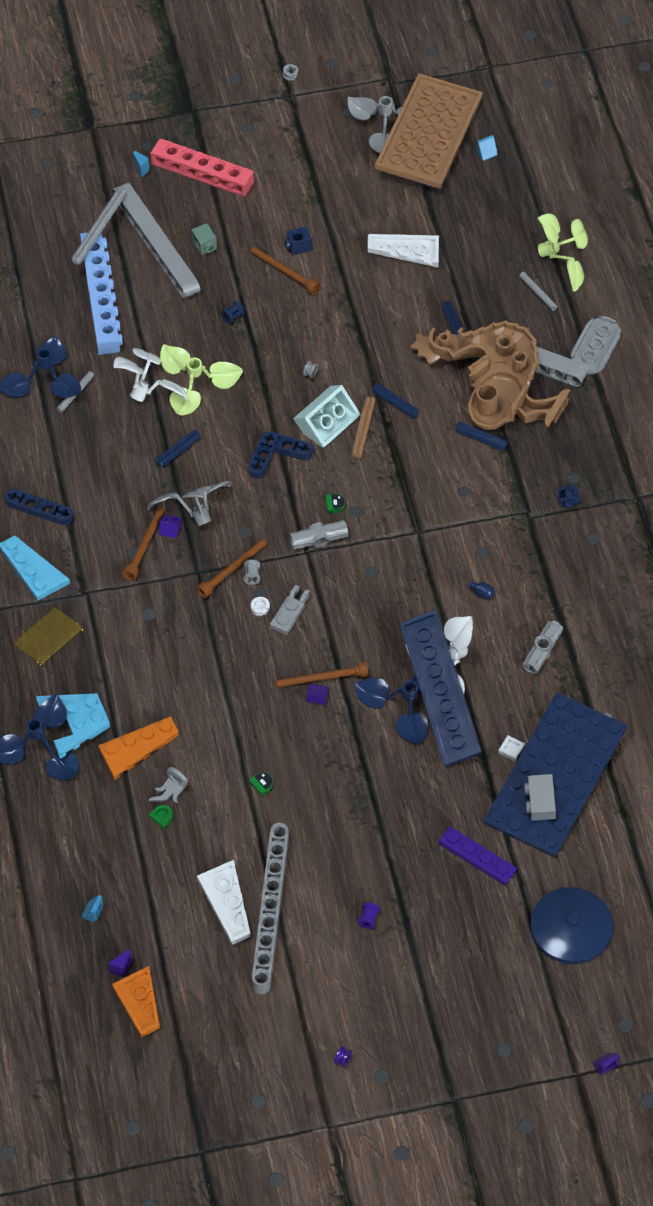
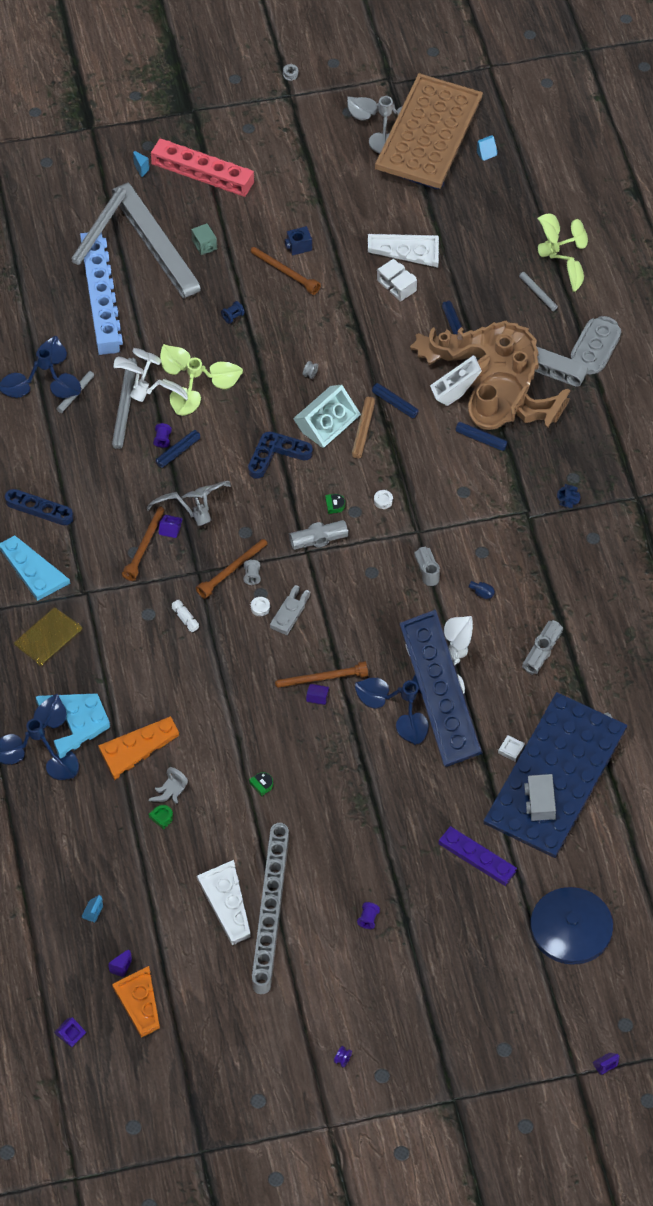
none -> dark purple slope [54,1017,86,1047]
none -> light grey axle [112,358,137,449]
none -> dark purple bush [153,423,172,448]
none -> white axle [172,600,199,632]
none -> white tile [374,490,393,509]
none -> white piece [377,259,417,302]
none -> light grey piece [414,546,440,586]
none -> white slope [430,355,482,406]

